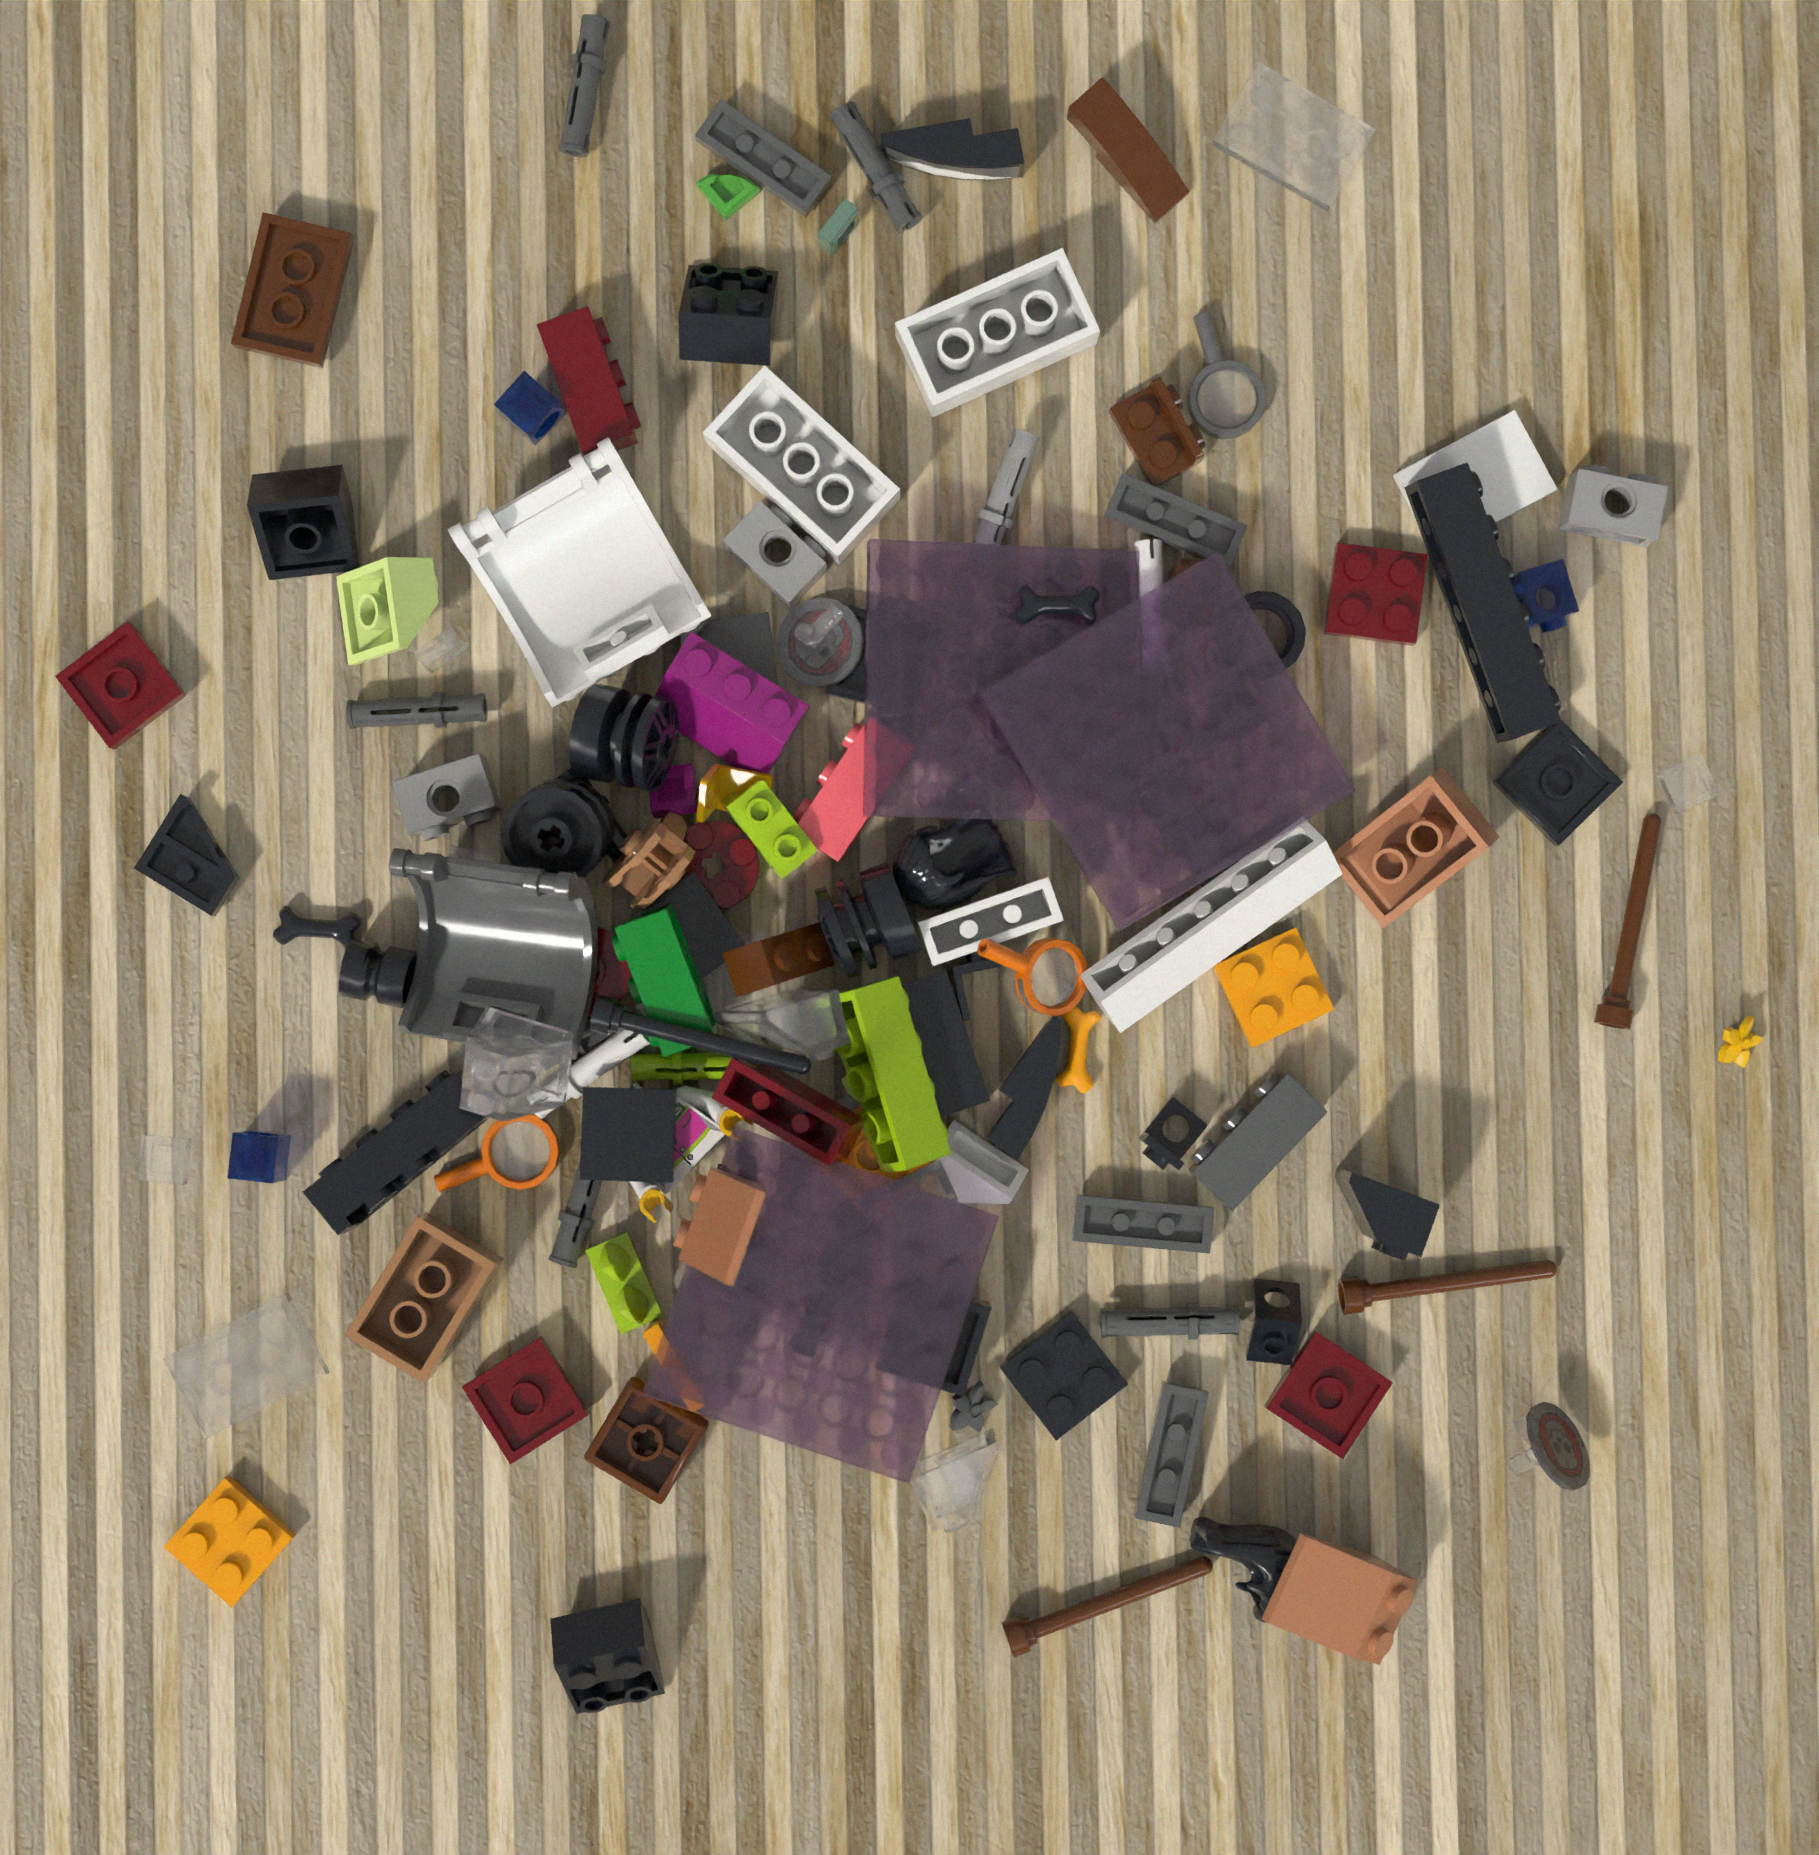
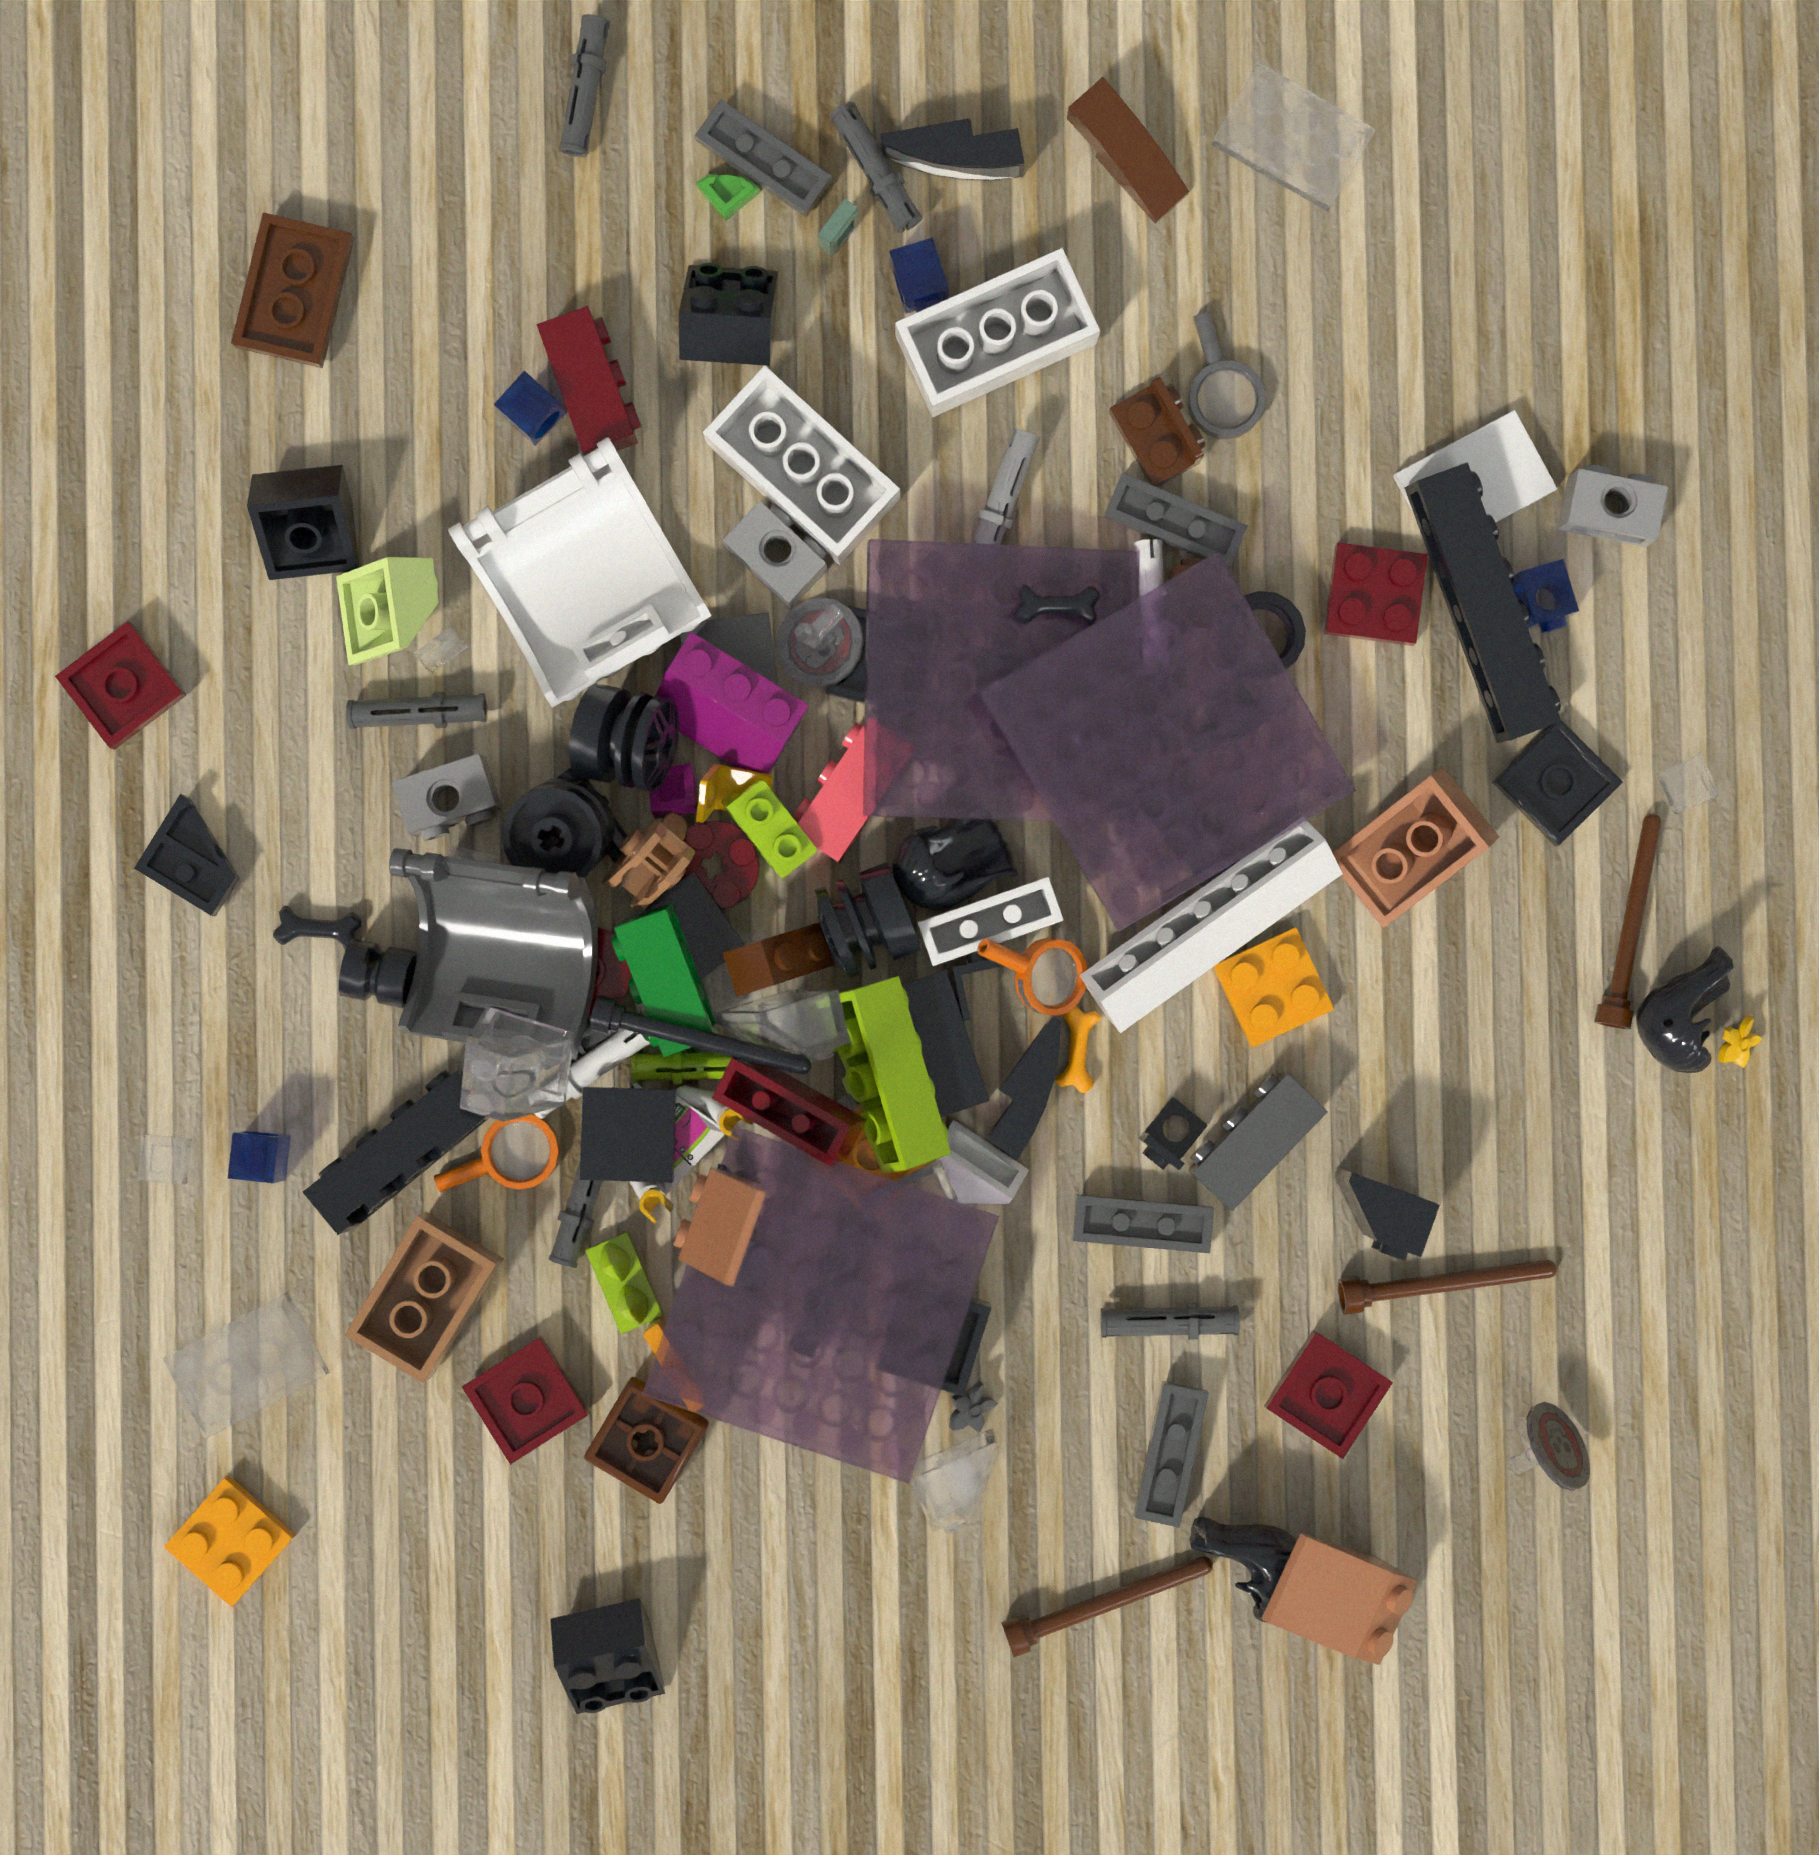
black plate [1000,1311,1128,1441] -> none
black bracket [1246,1279,1302,1365] -> none
none -> clear blue brick [889,237,949,314]
none -> black piece [1636,946,1734,1073]

